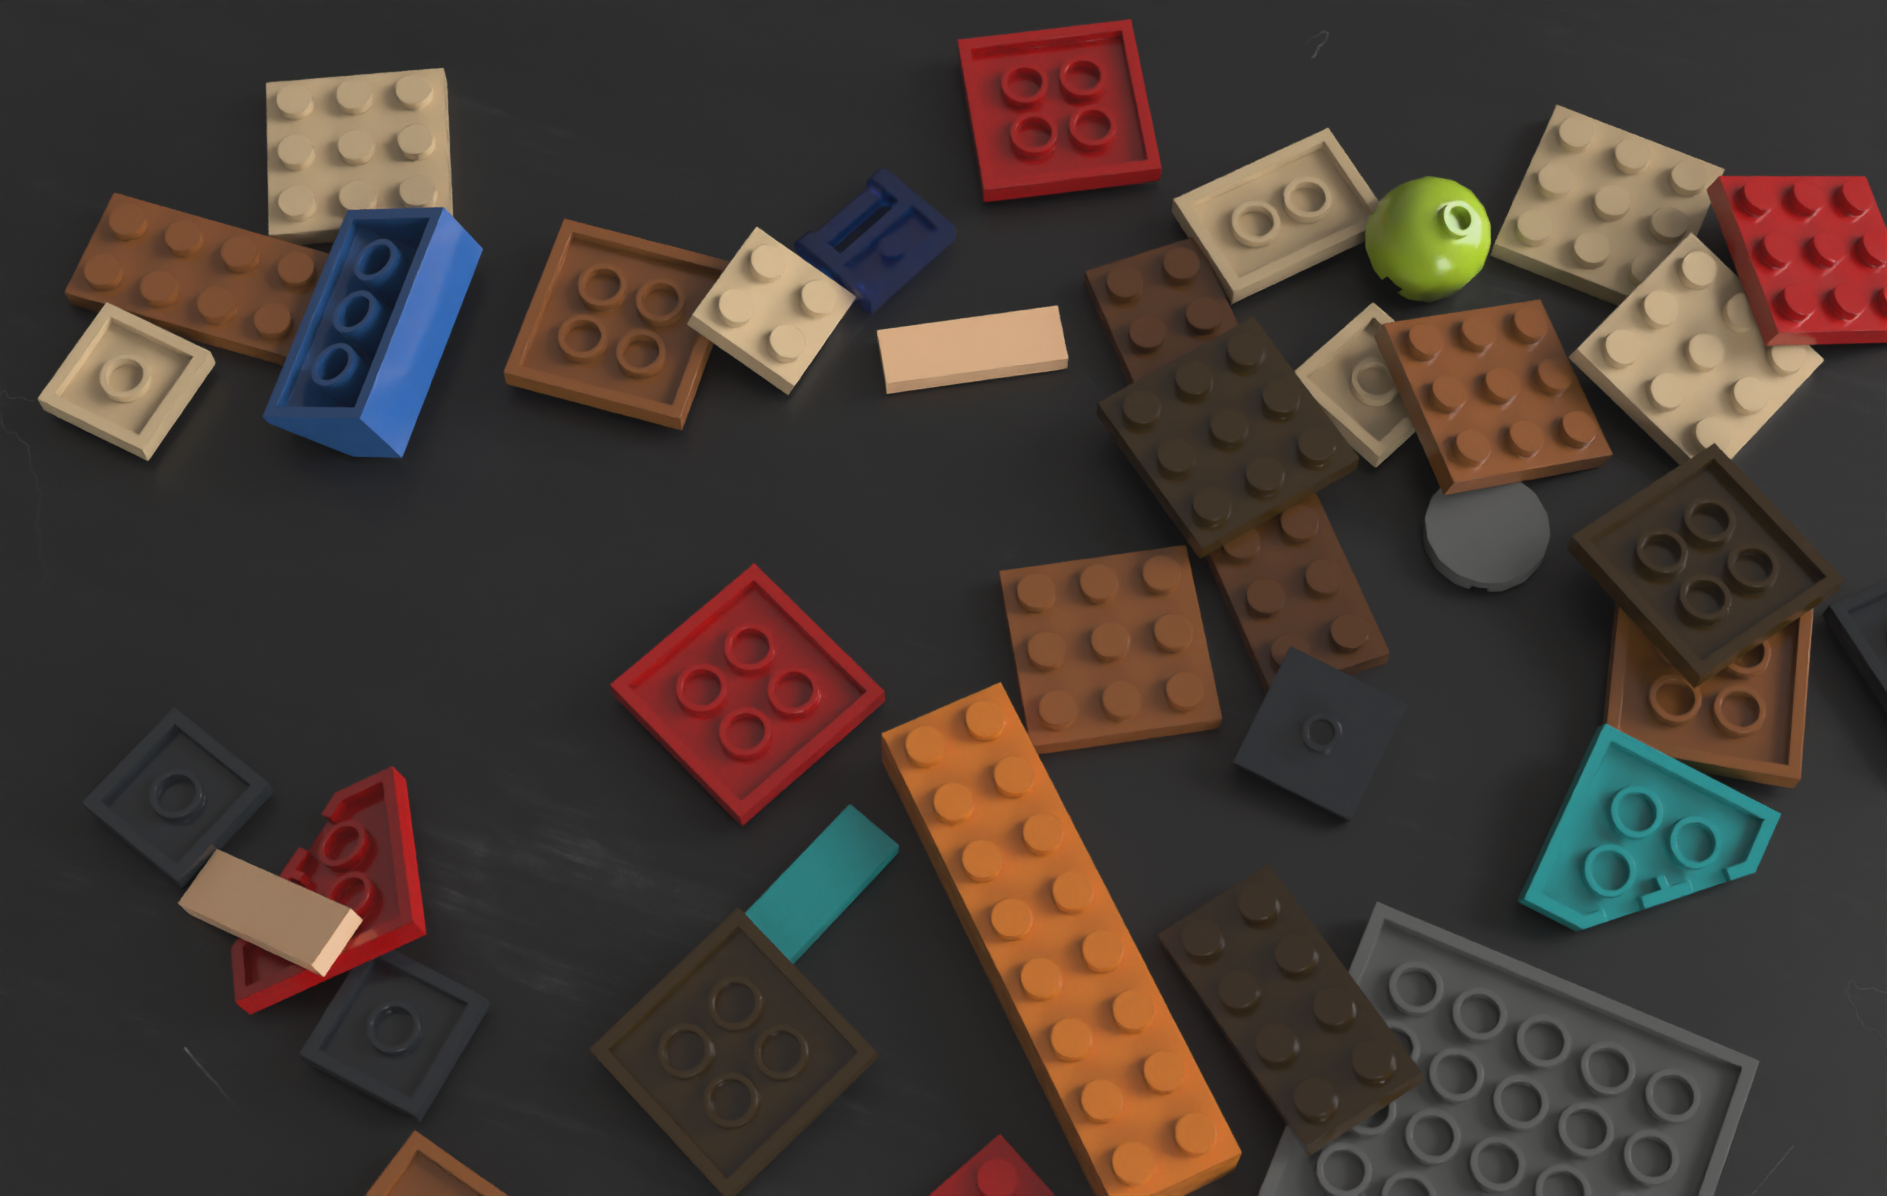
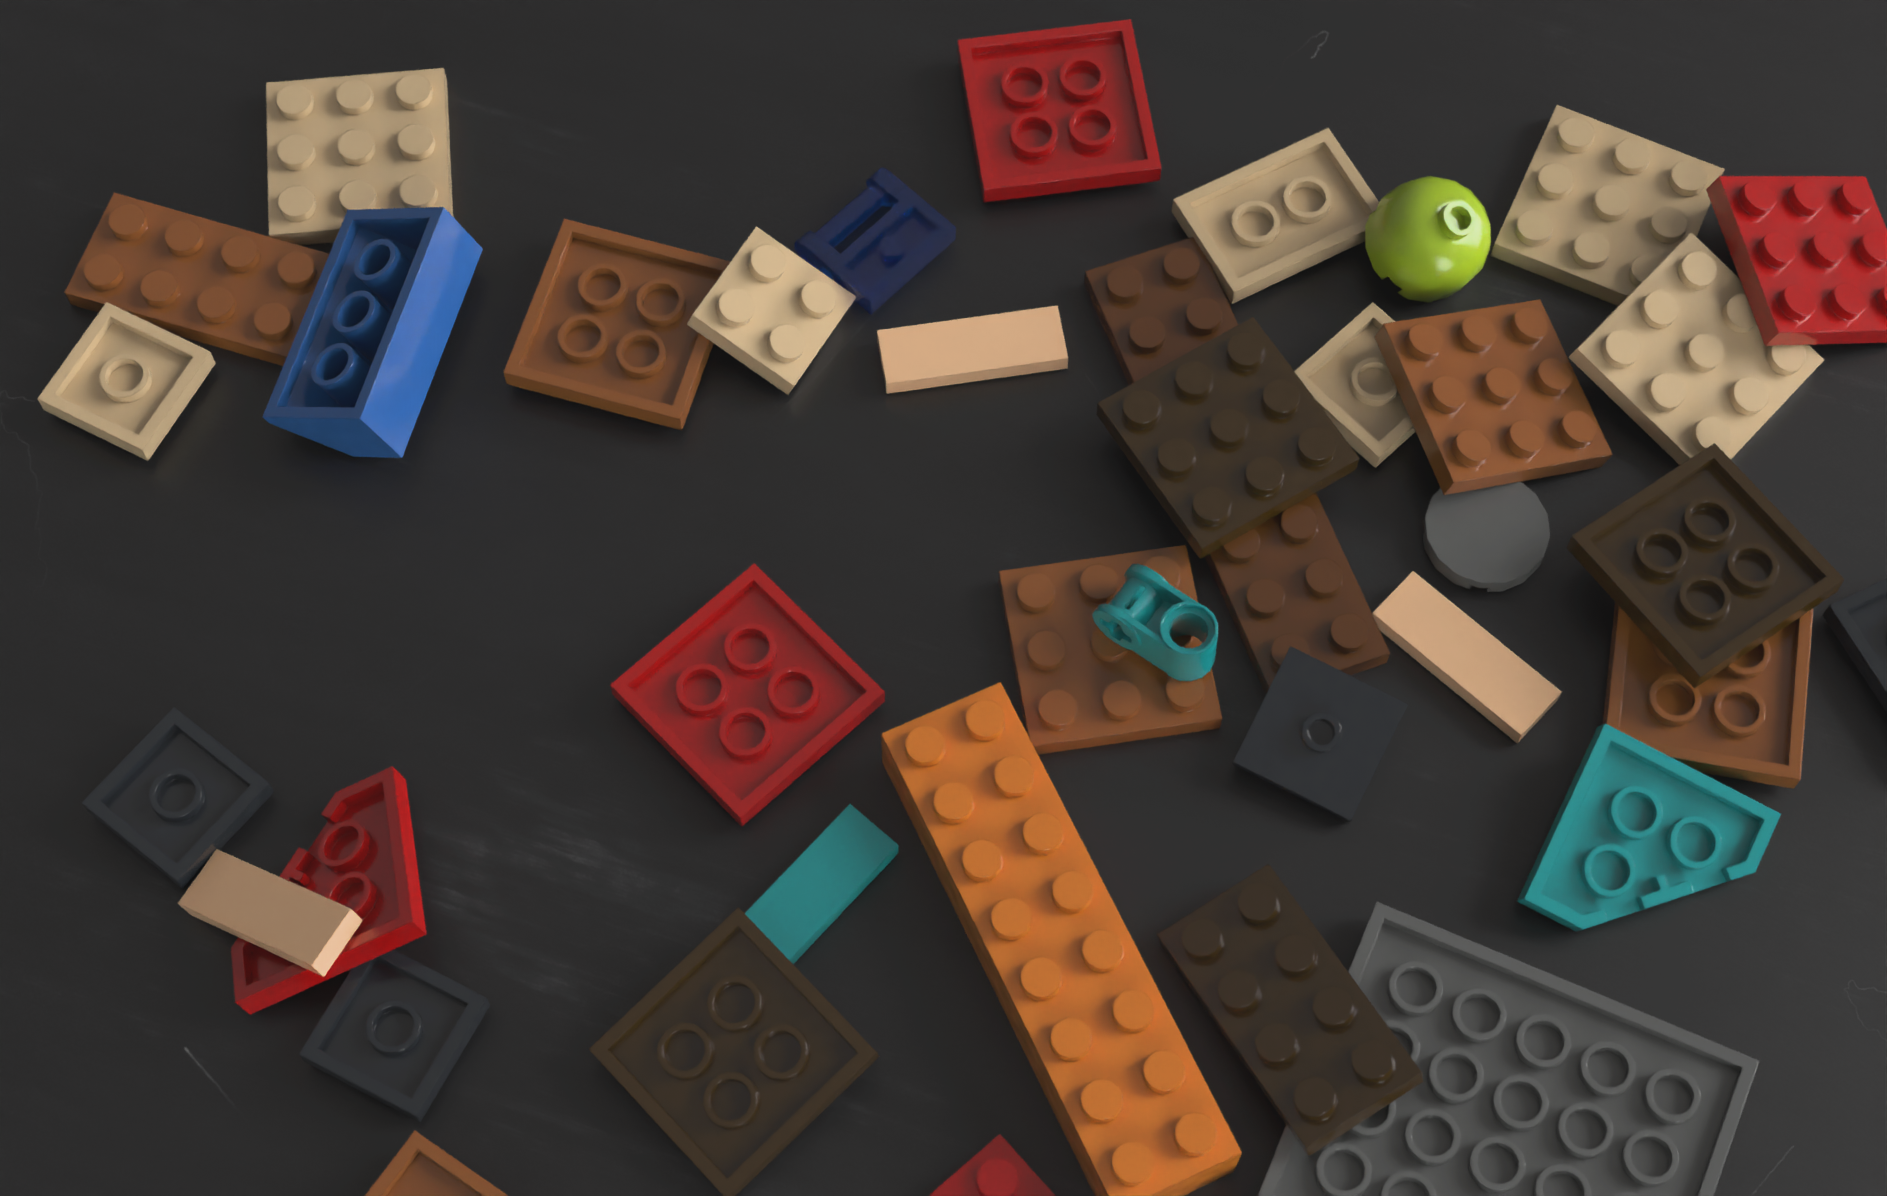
none -> teal piece [1092,564,1218,681]
none -> light nougat tile [1372,571,1562,744]

